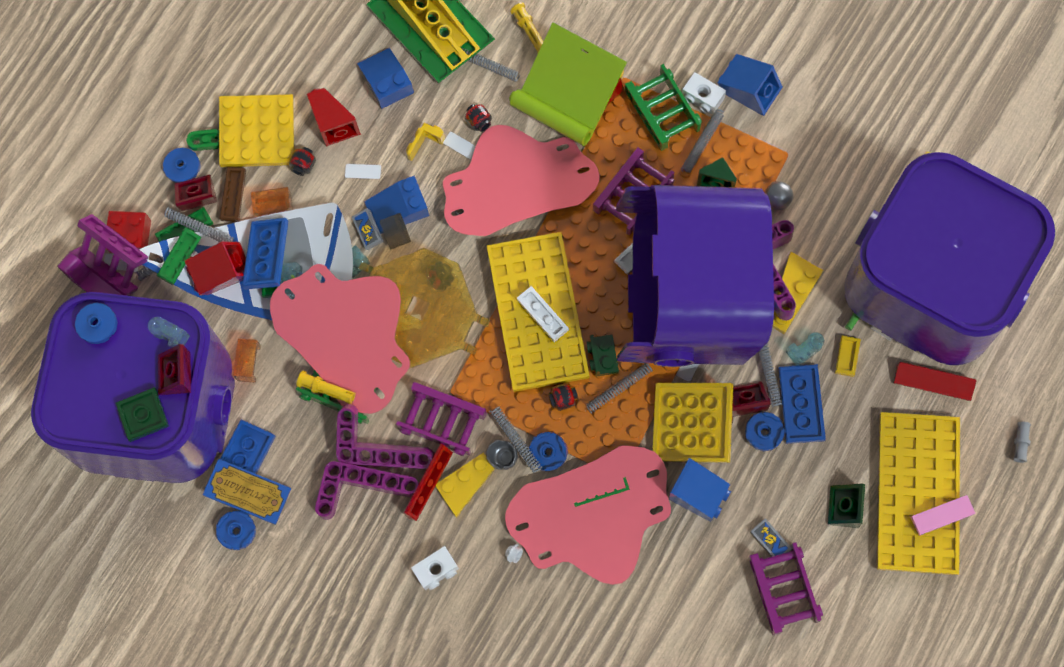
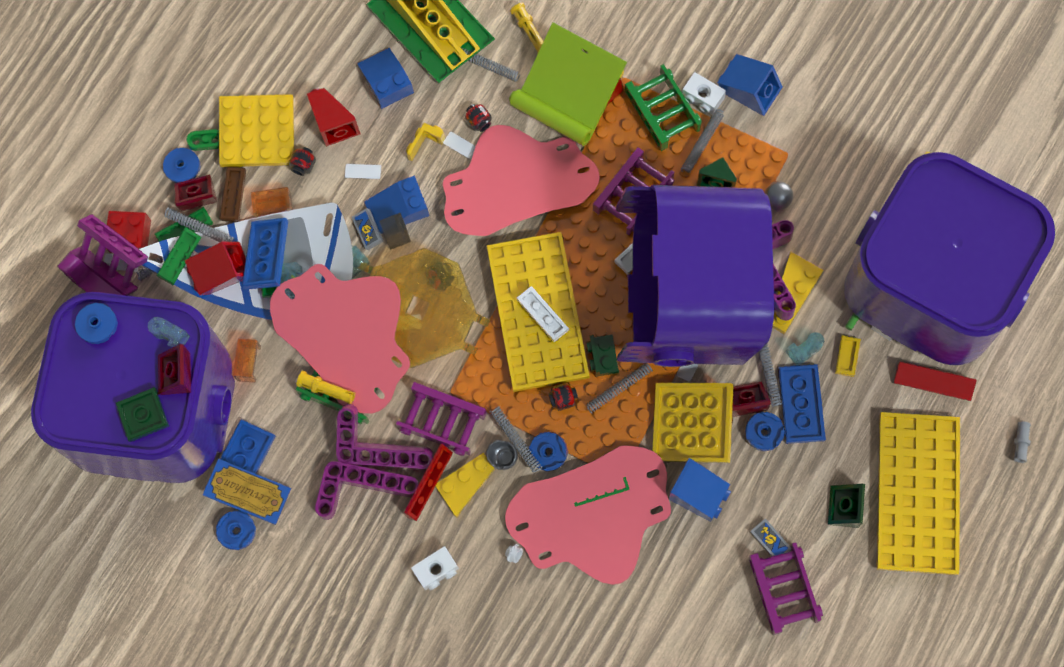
bright pink tile [911,495,976,536] -> none

